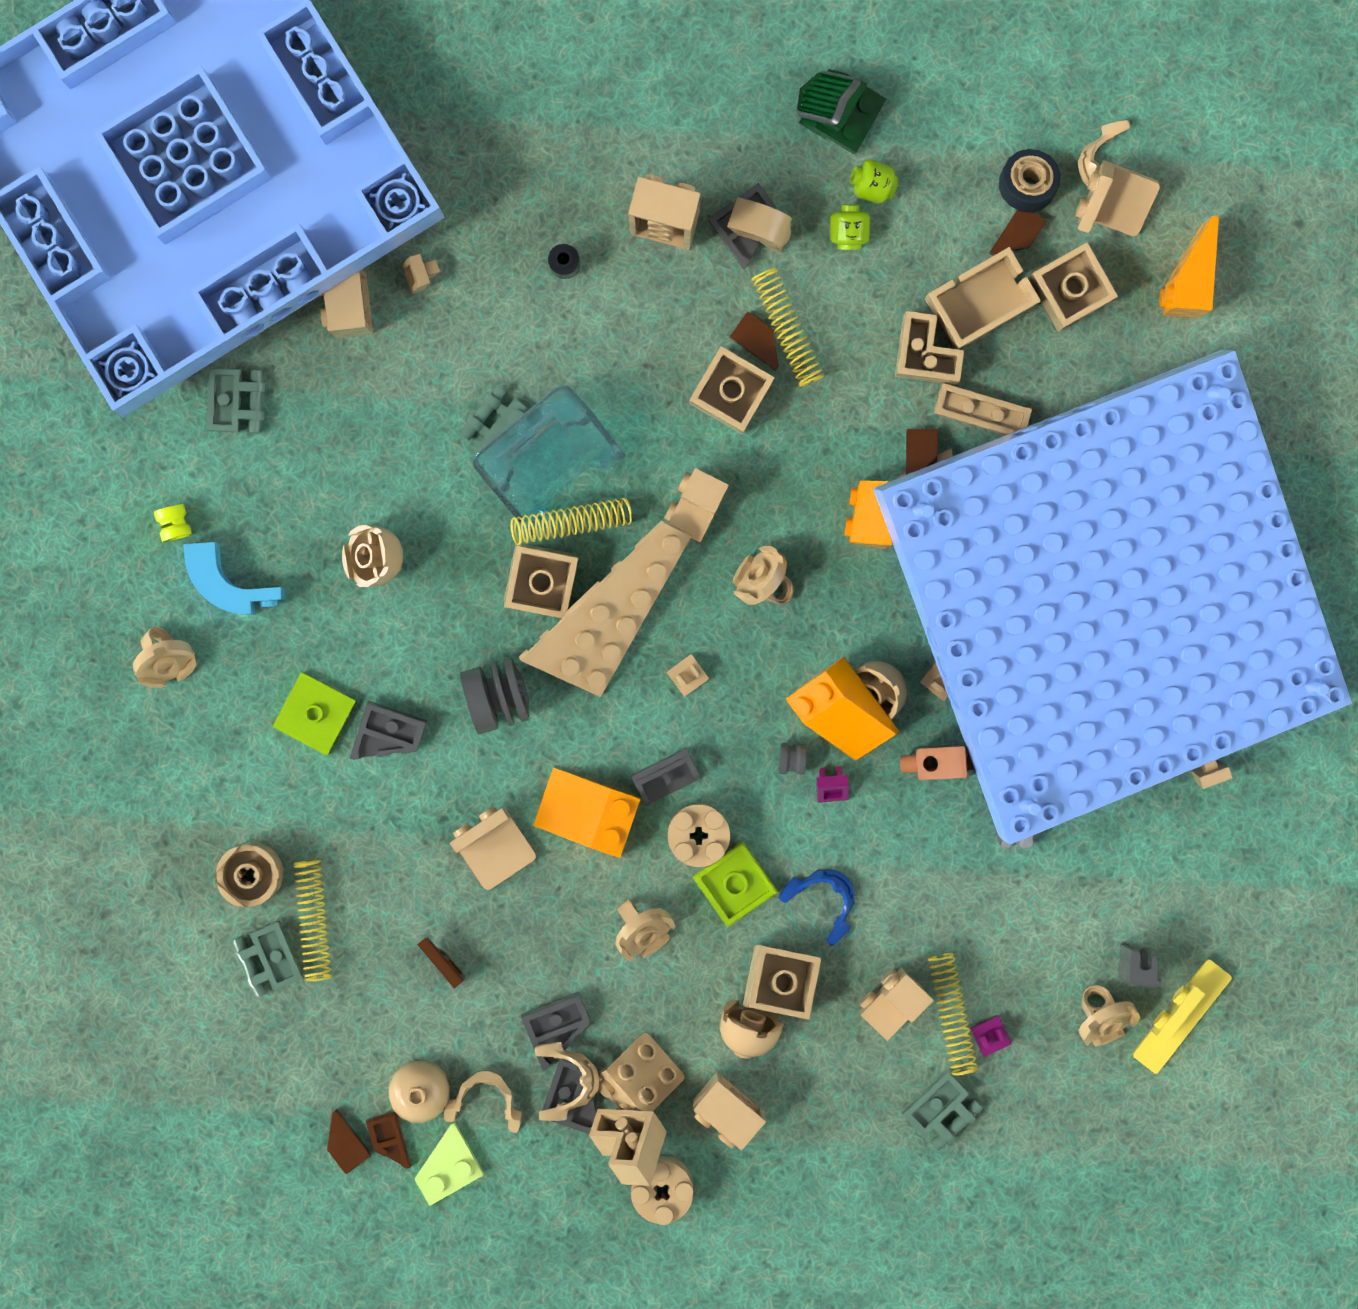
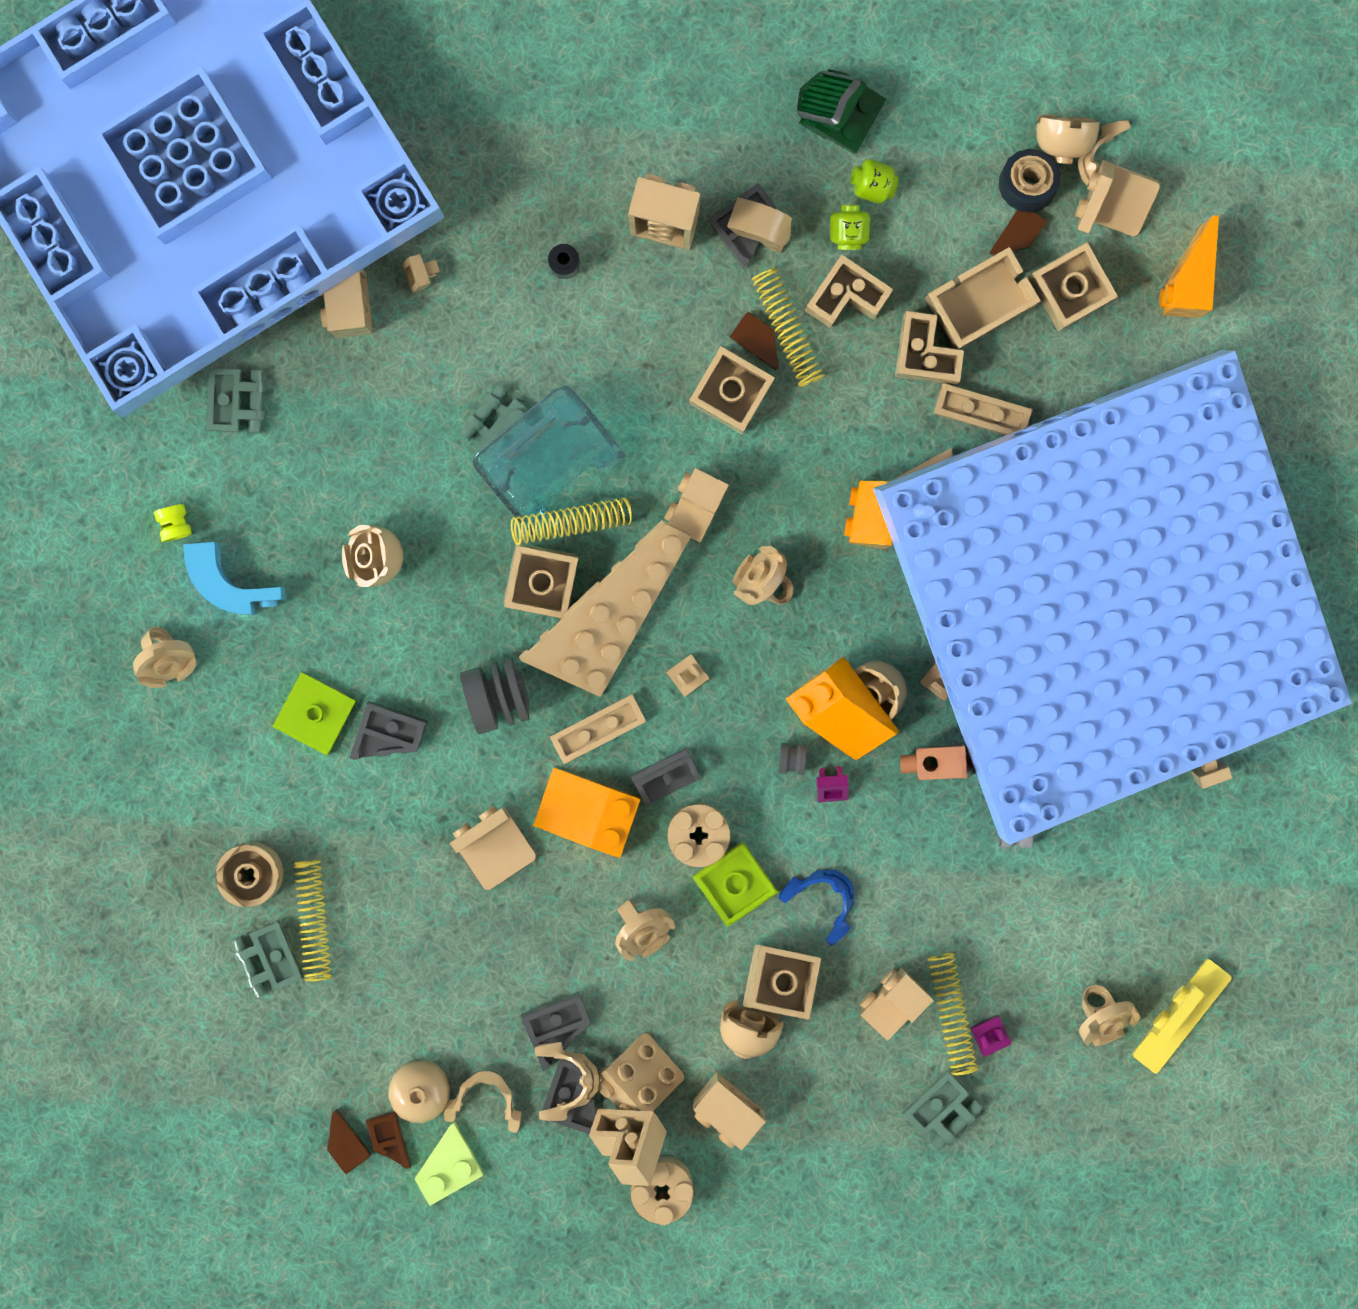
reddish brown tile [417,937,465,989] -> none
reddish brown tile [906,429,938,475] -> none
dark grey hinge [1118,944,1161,987] -> none
none -> tan plate [550,694,647,764]
none -> tan brick [805,255,894,328]
none -> tan cylinder [1036,114,1100,164]

